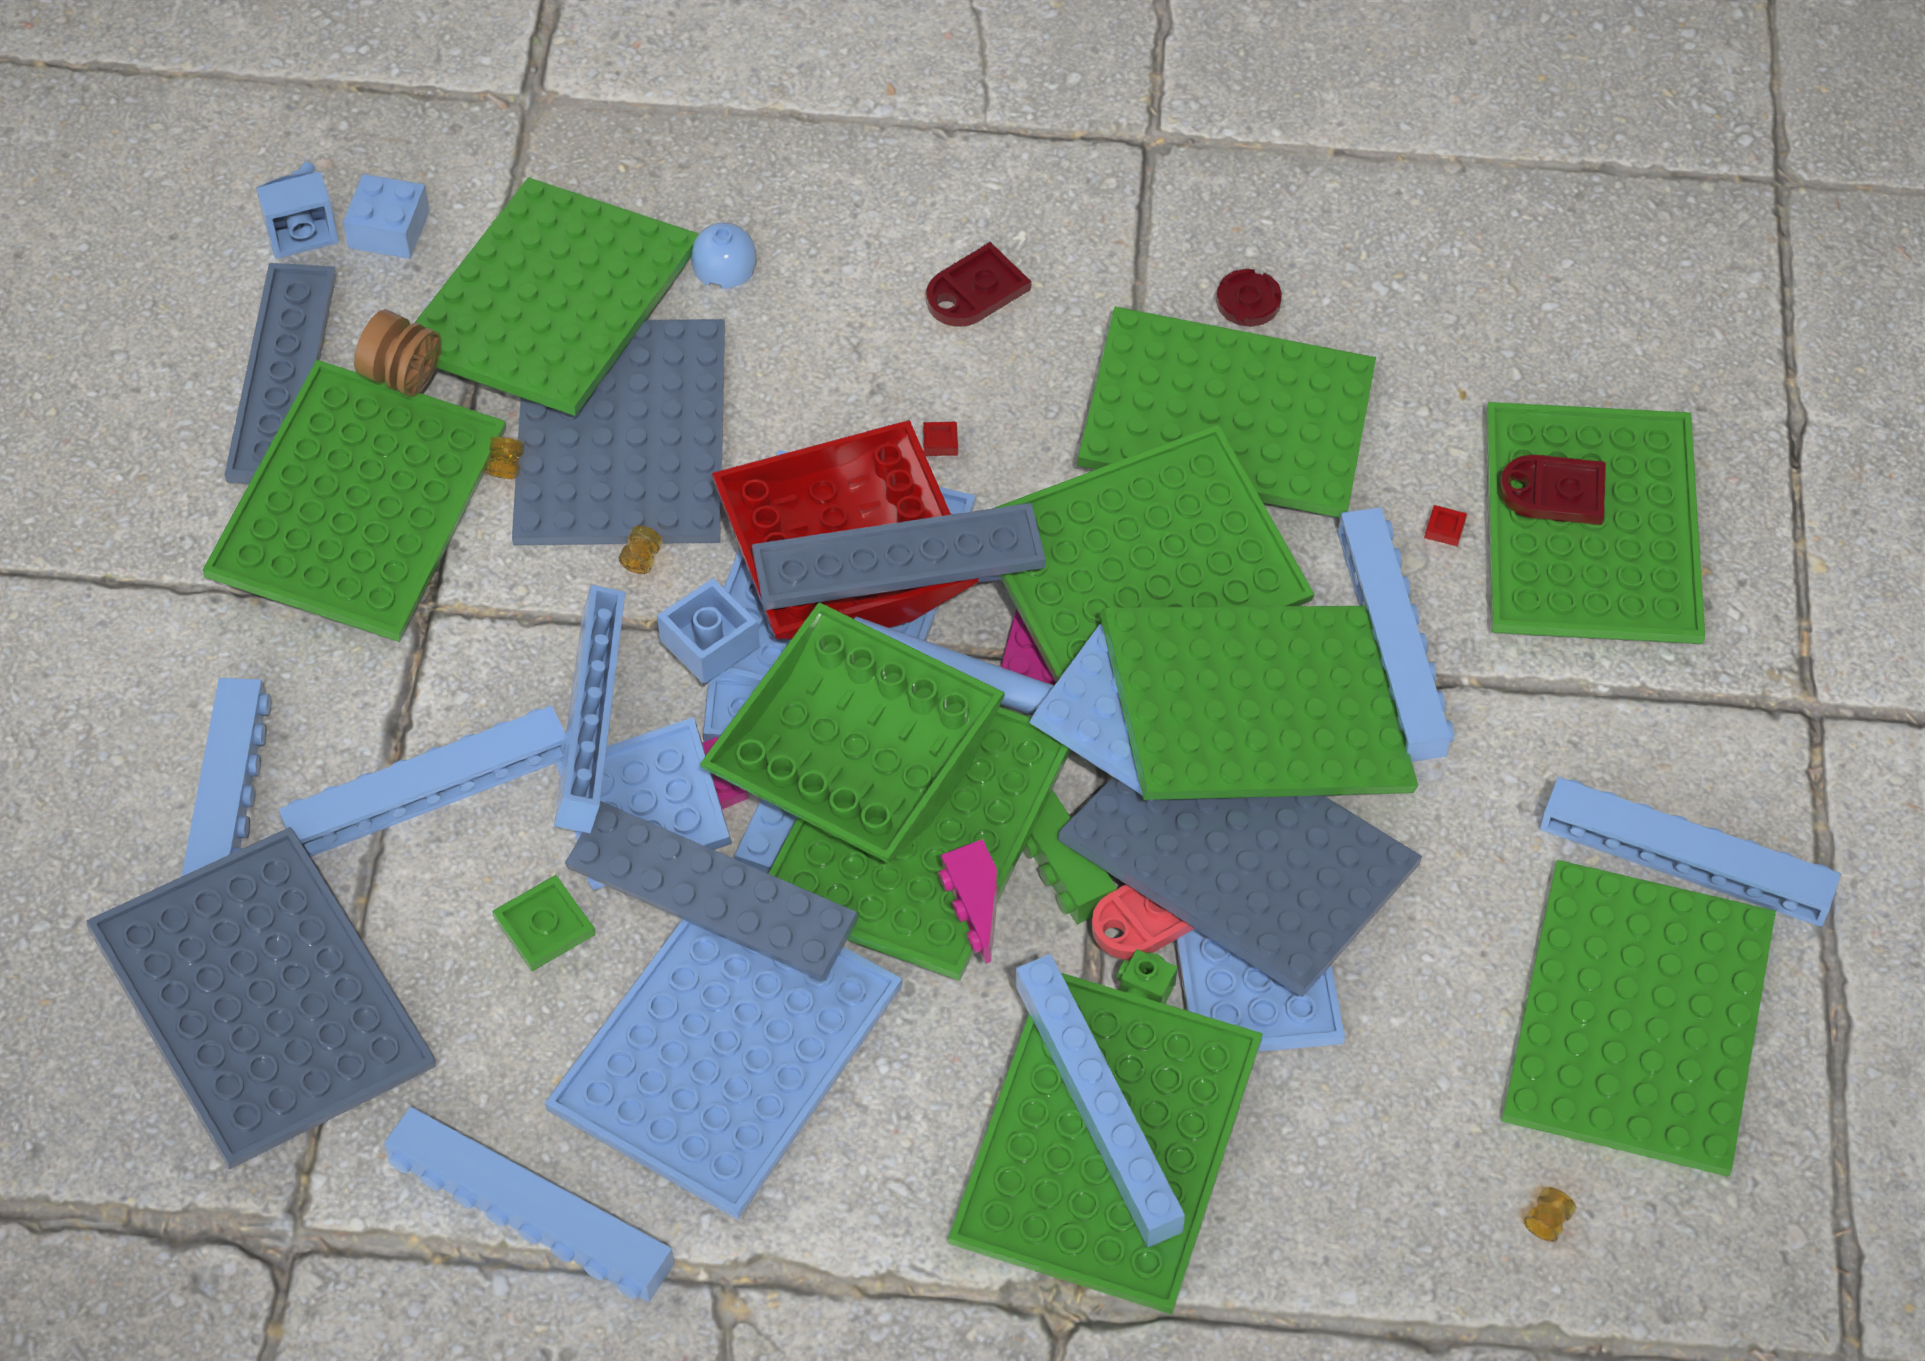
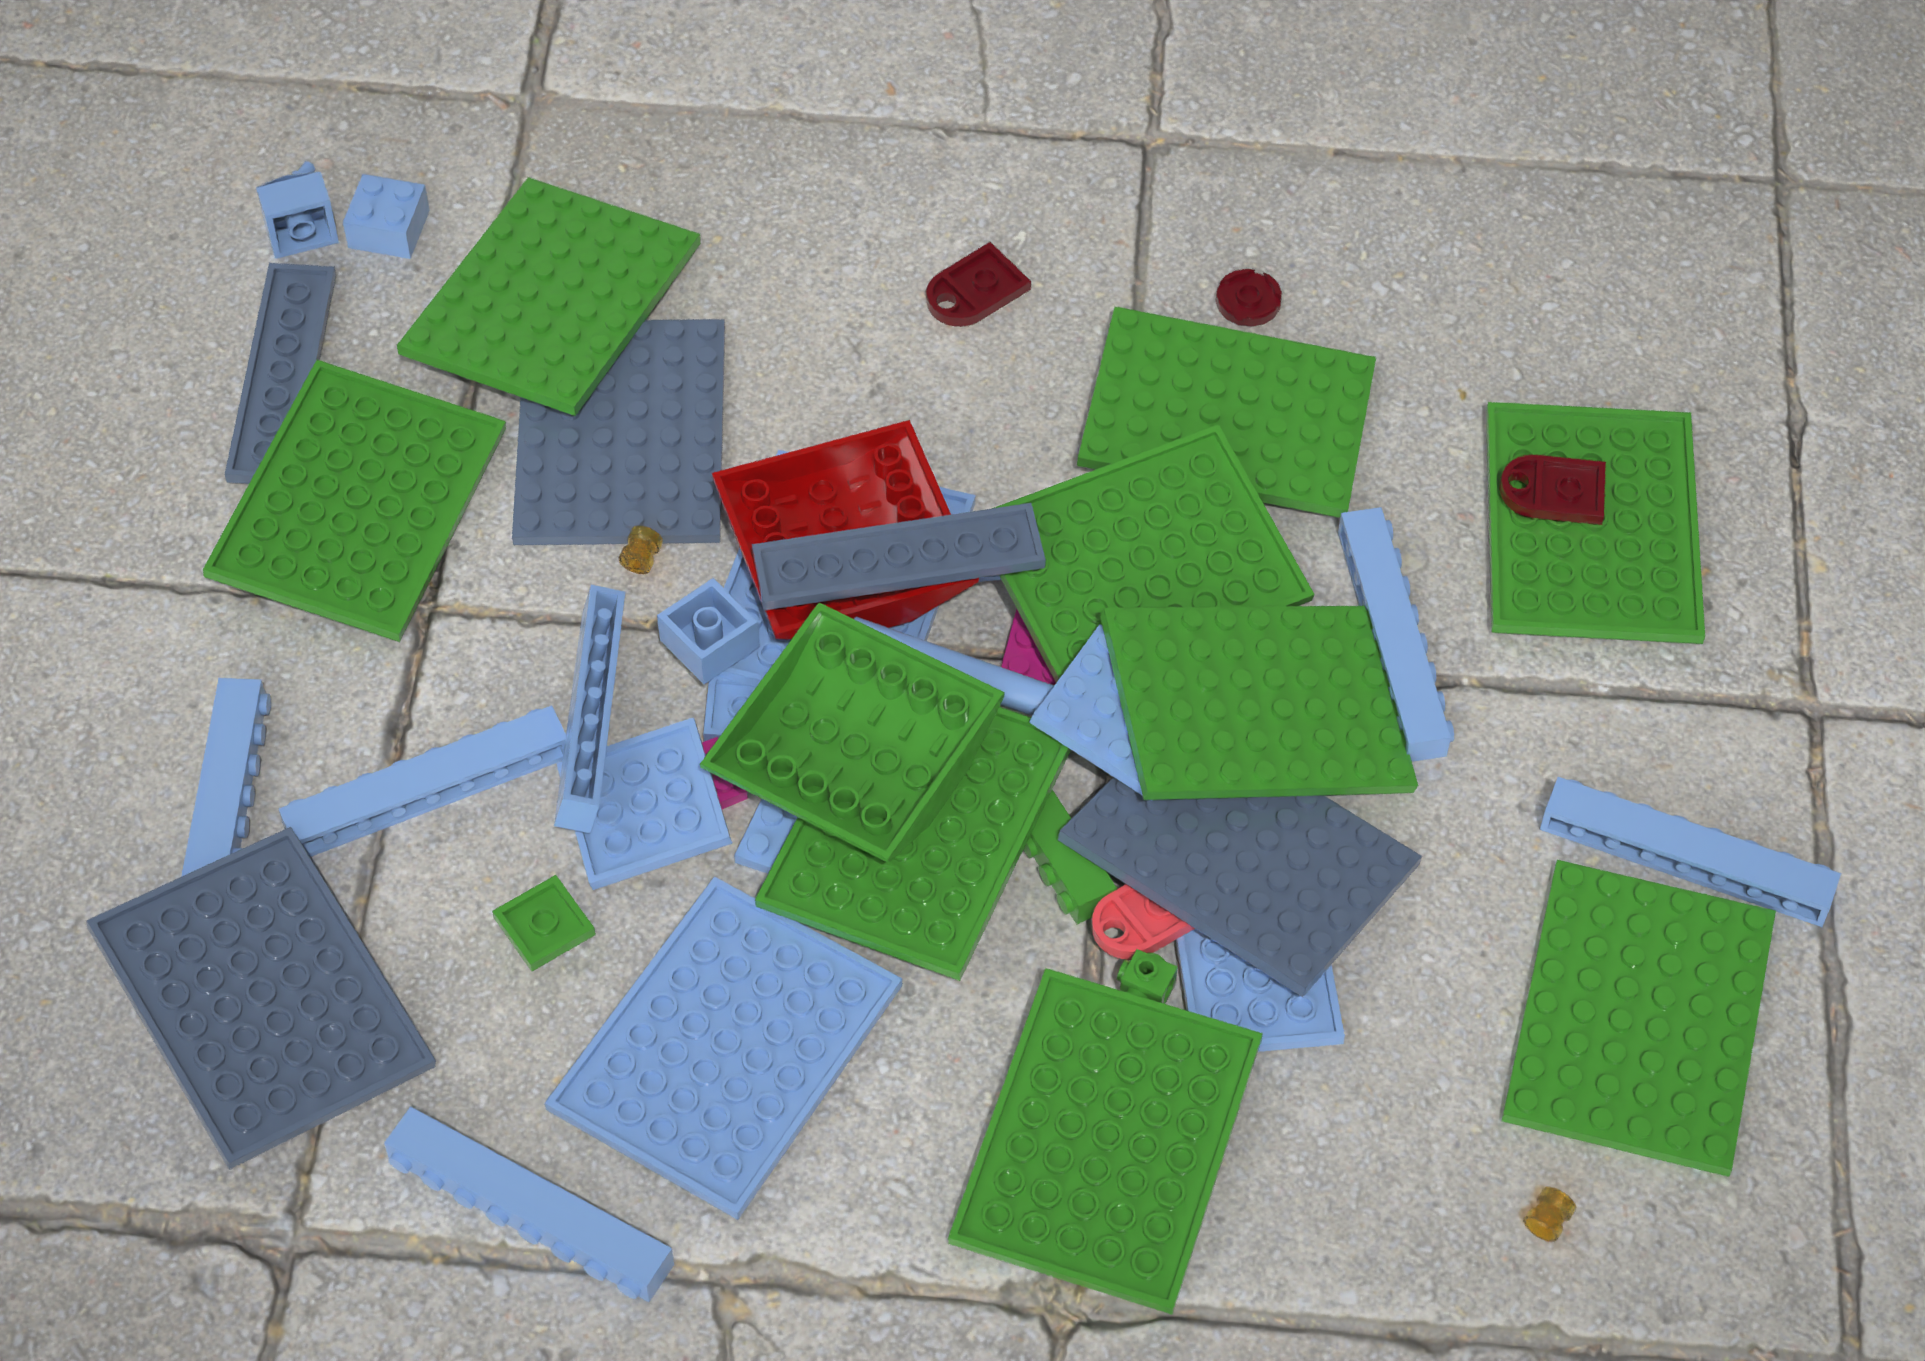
medium nougat wheel [354,309,442,397] -> none
clear yellow wheel [485,437,525,479] -> none
sand blue plate [565,801,859,982] -> none
light blue cylinder [691,222,757,289] -> none
red tile [923,421,958,456] -> none
dark pink slope [938,839,999,964] -> none
light blue brick [1016,954,1185,1248] -> none
red tile [1424,505,1467,547] -> none

